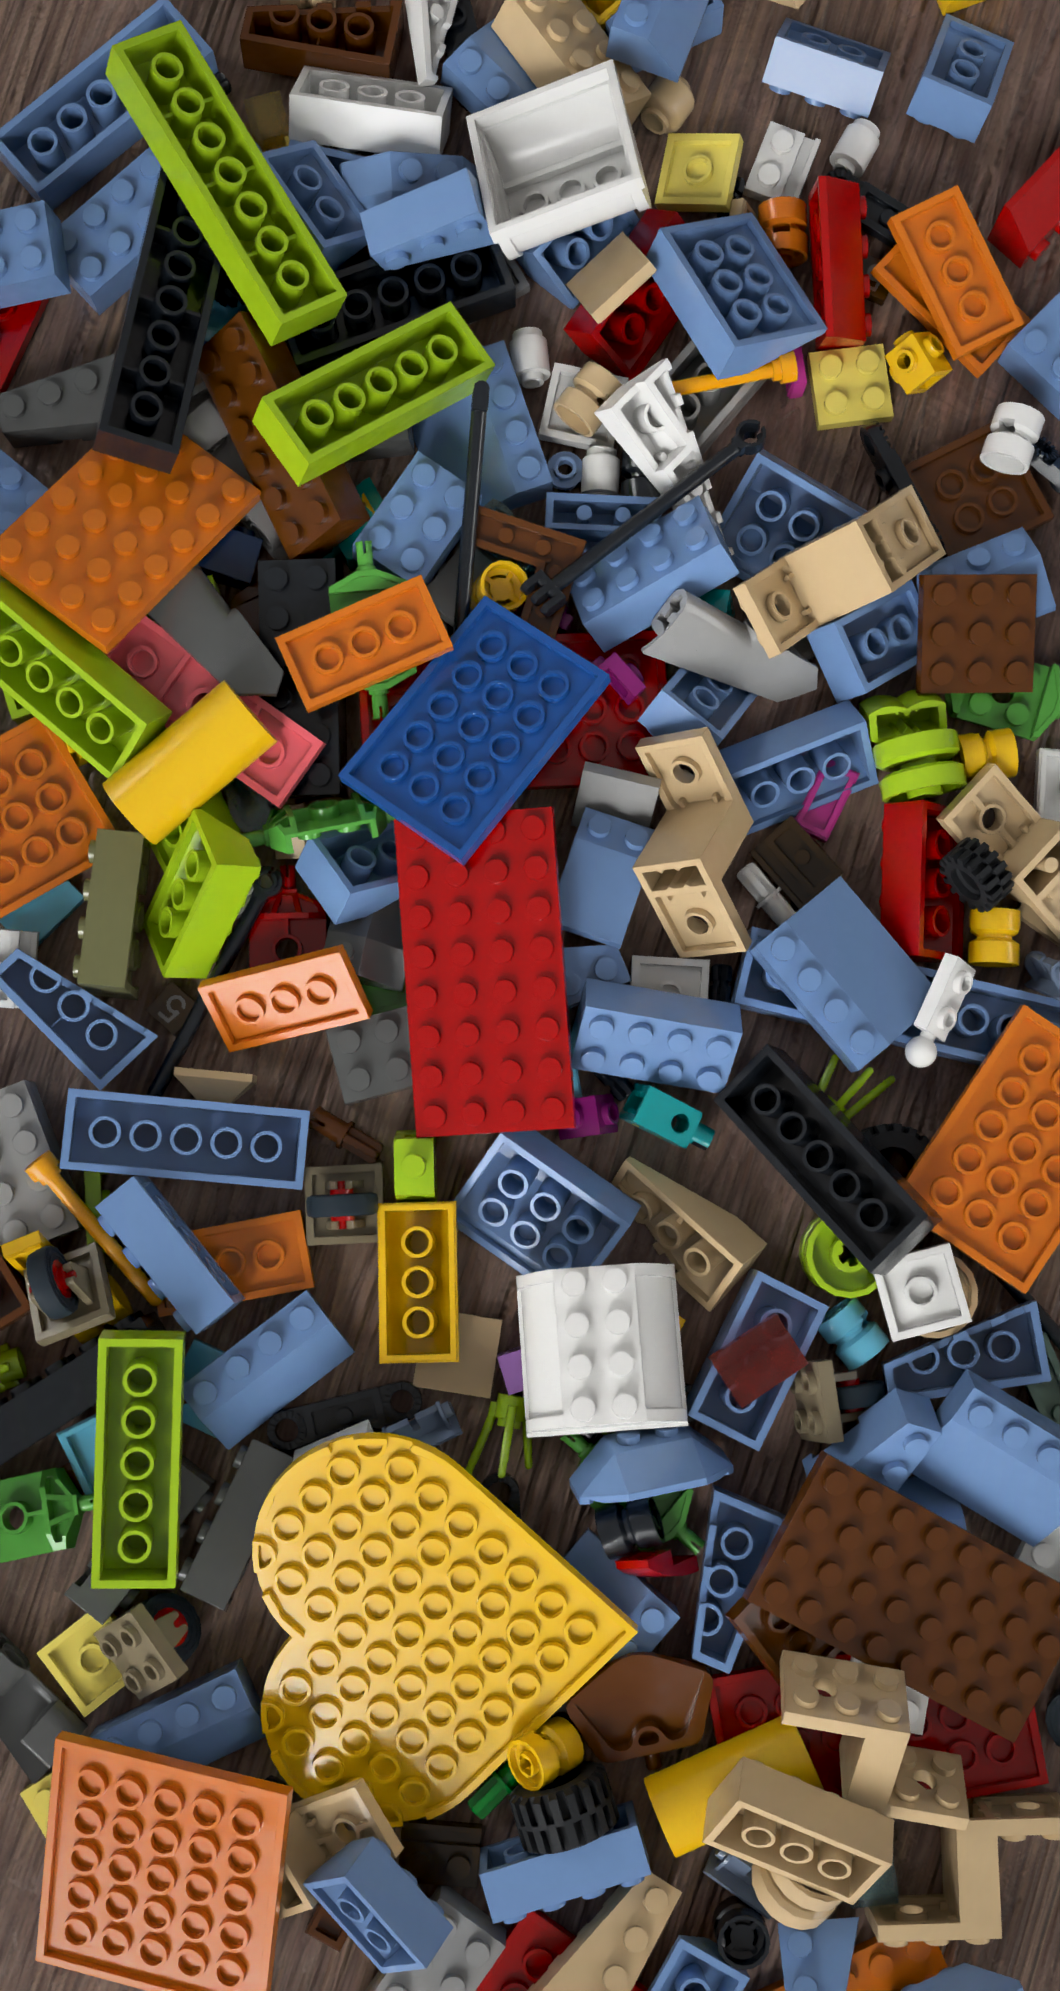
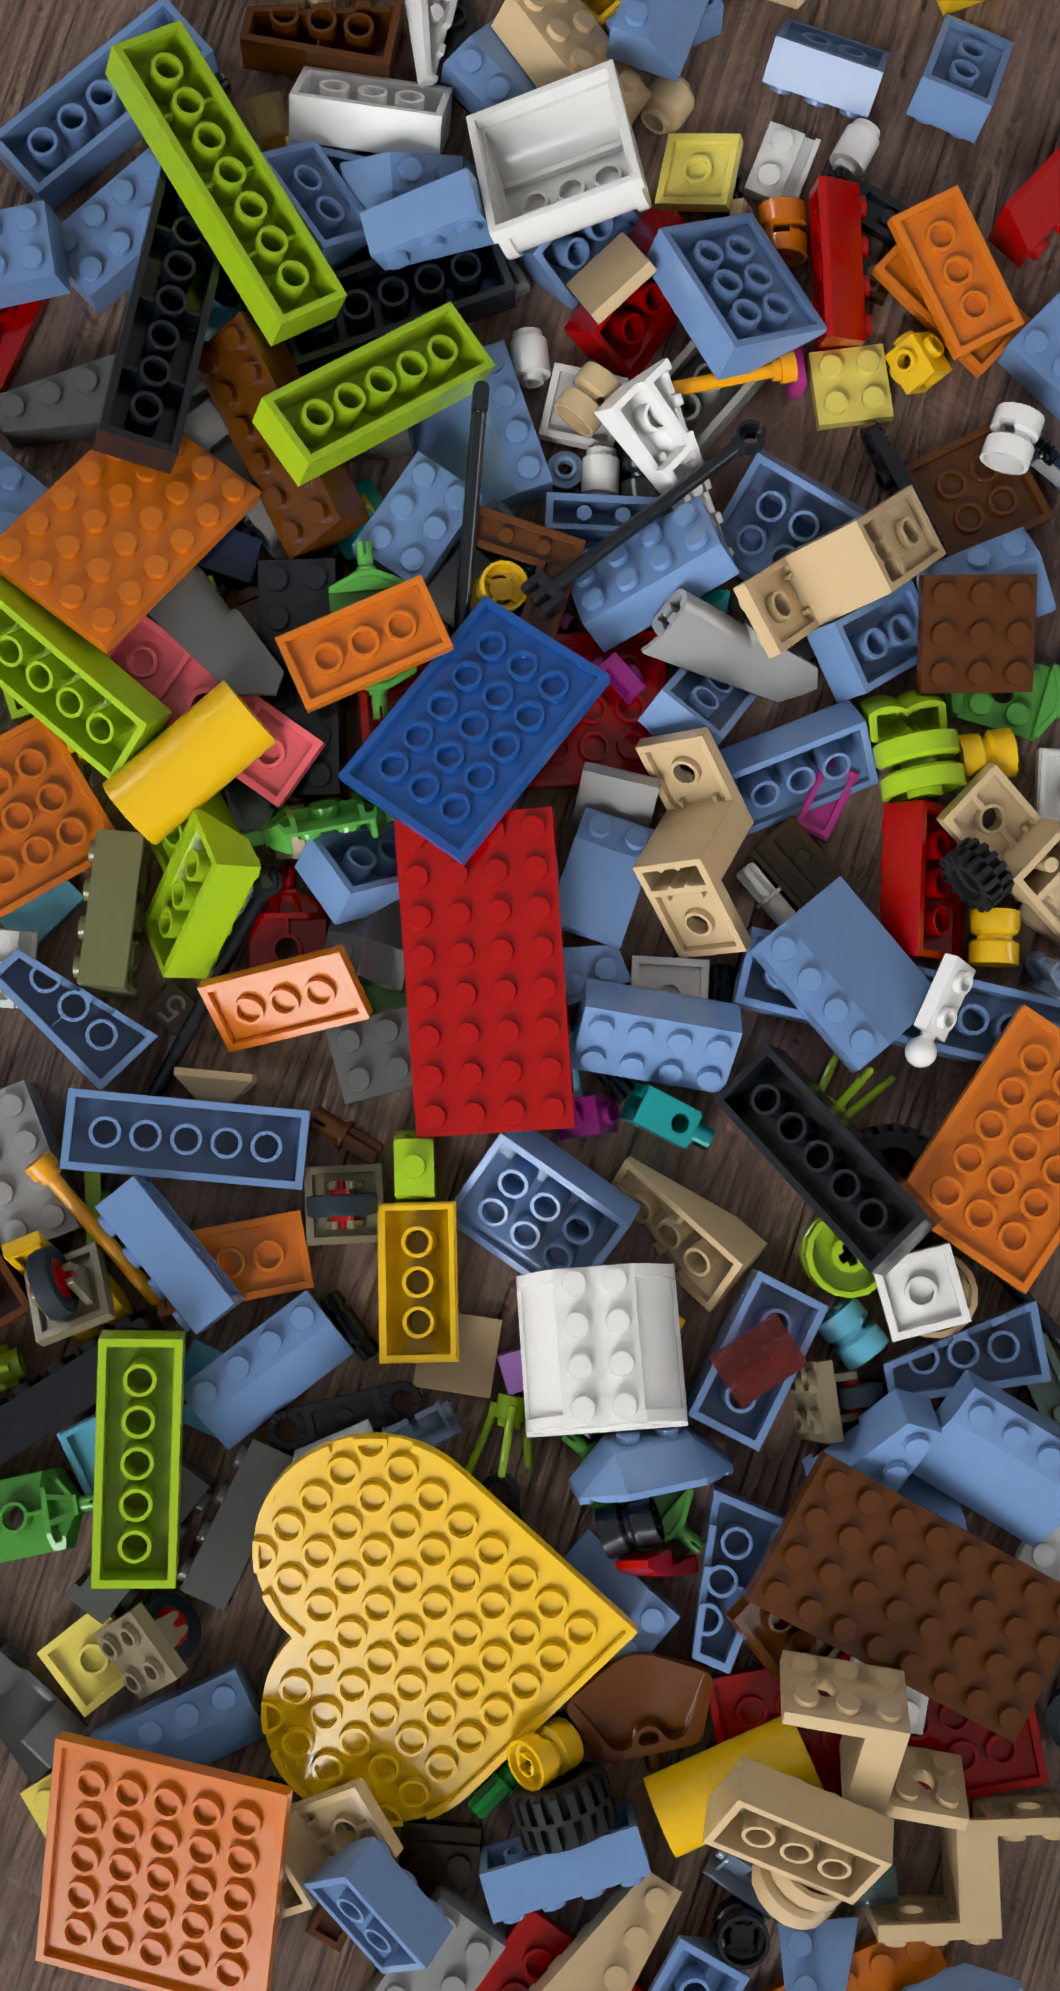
none -> black axle [321,1290,379,1361]

